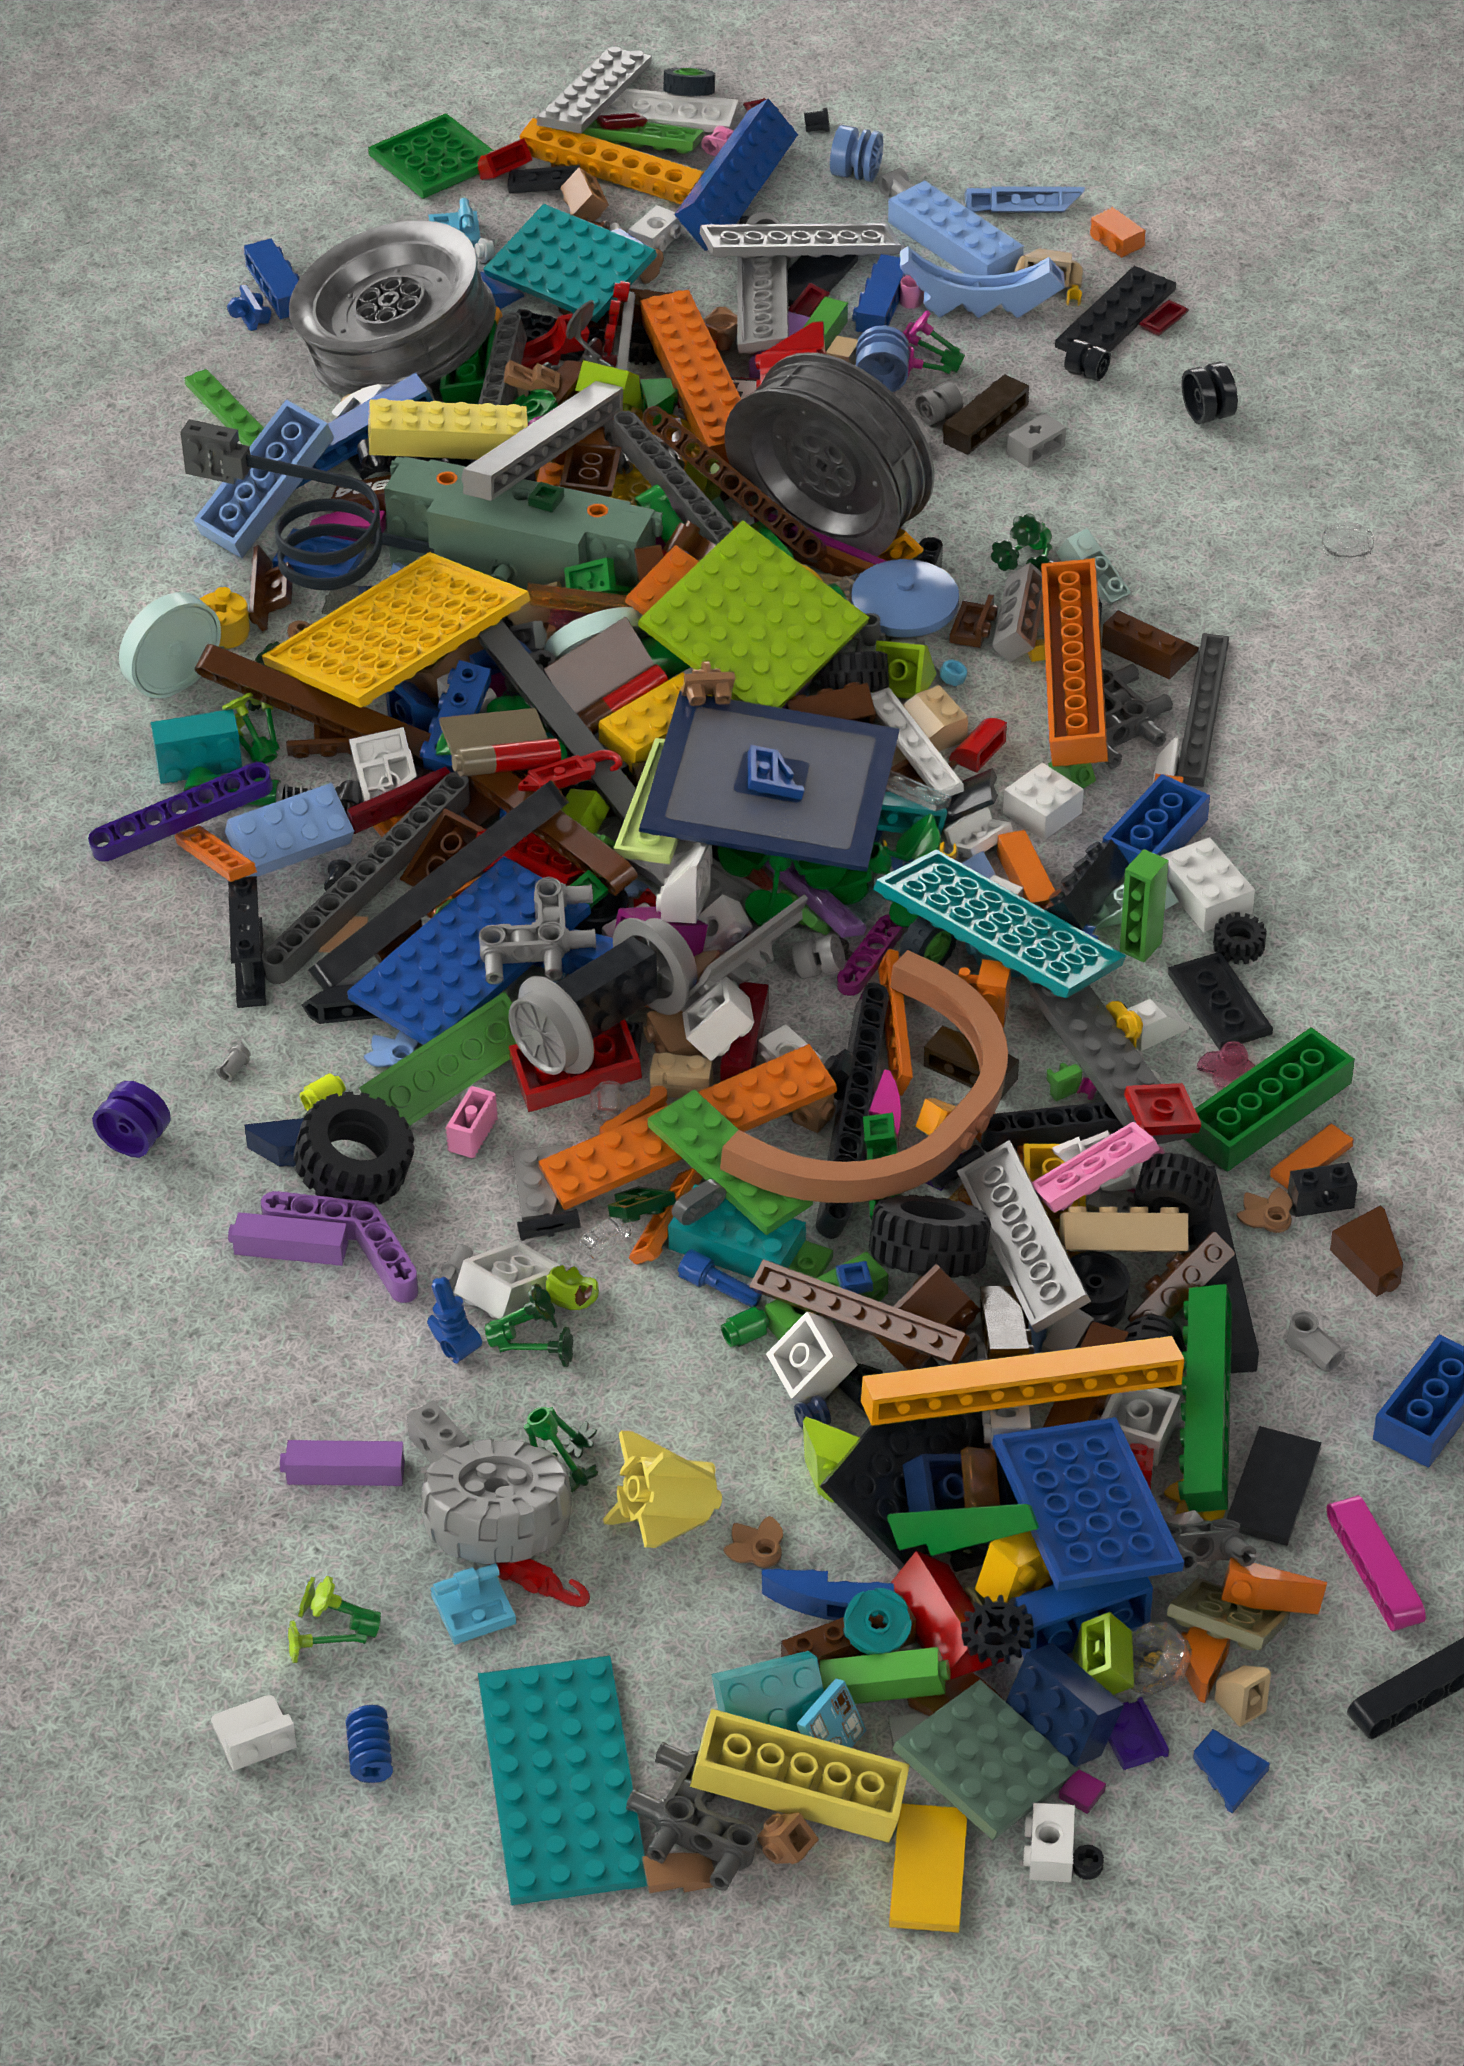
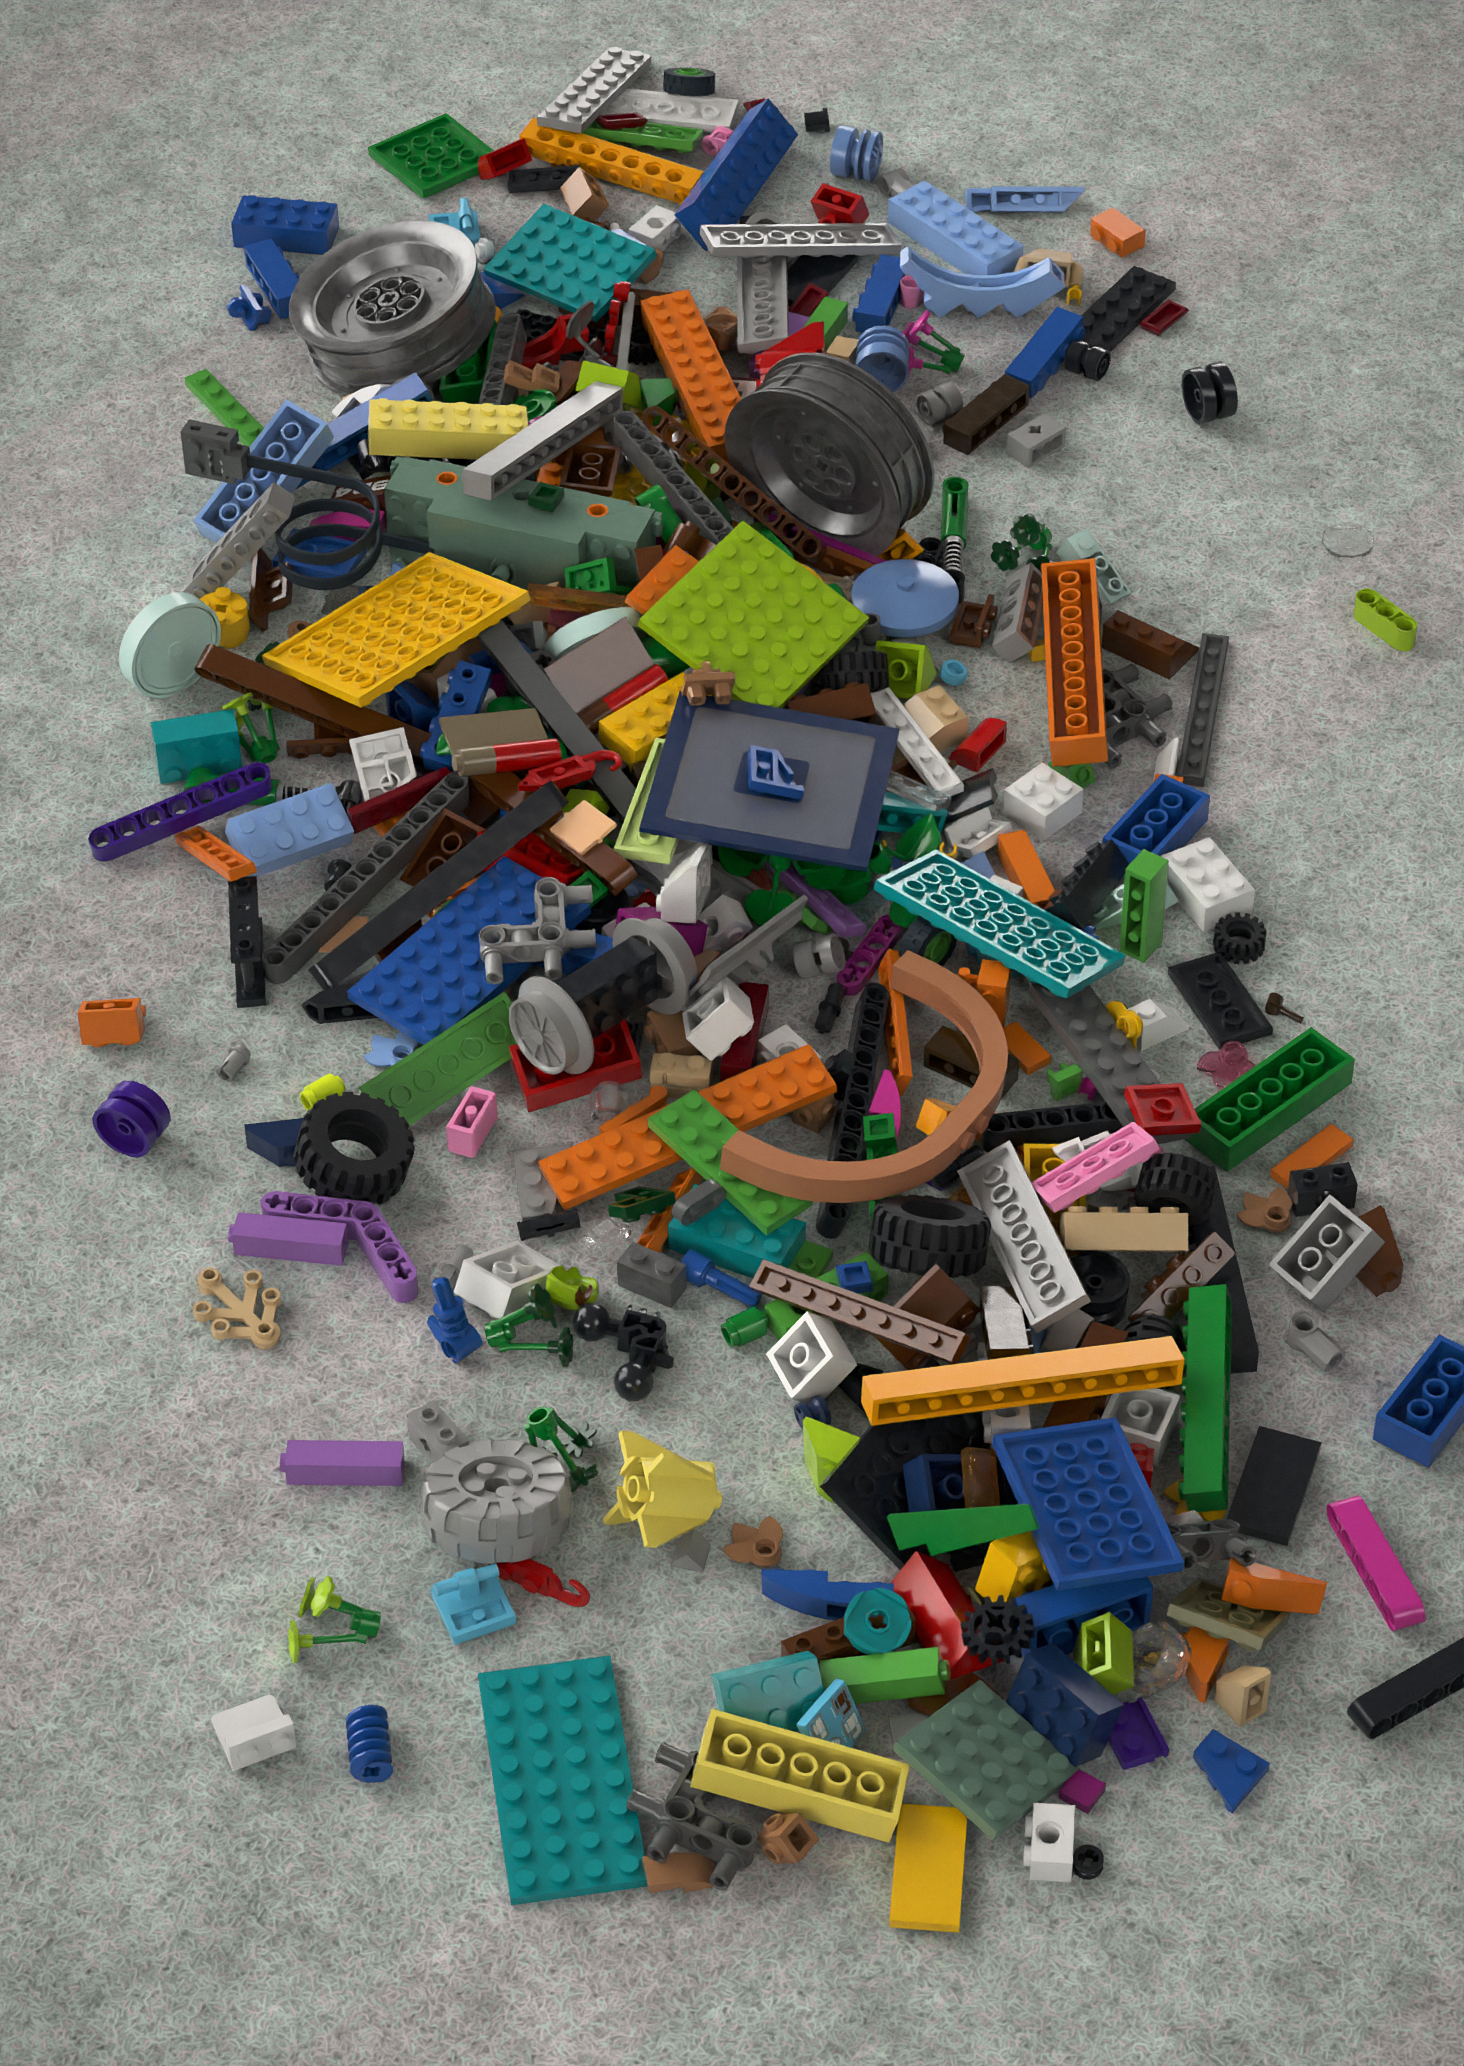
none -> orange brick [77,998,146,1047]
none -> light grey brick [182,482,296,599]
none -> tan plant [193,1268,281,1349]
none -> blue brick [231,195,339,255]
none -> light nougat piece [550,800,617,856]
none -> black piece [572,1303,674,1401]
none -> flat silver brick [617,1242,687,1308]
none -> light grey slope [671,1529,711,1572]
none -> red brick [810,183,870,224]
none -> black axle [814,983,846,1034]
none -> green piece [940,477,969,604]
none -> orange tile [1003,1021,1051,1075]
none -> blue brick [1005,307,1085,399]
none -> dark brown hand [1265,992,1304,1024]
none -> light grey brick [1268,1194,1385,1312]
none -> lime beam [1353,588,1418,651]

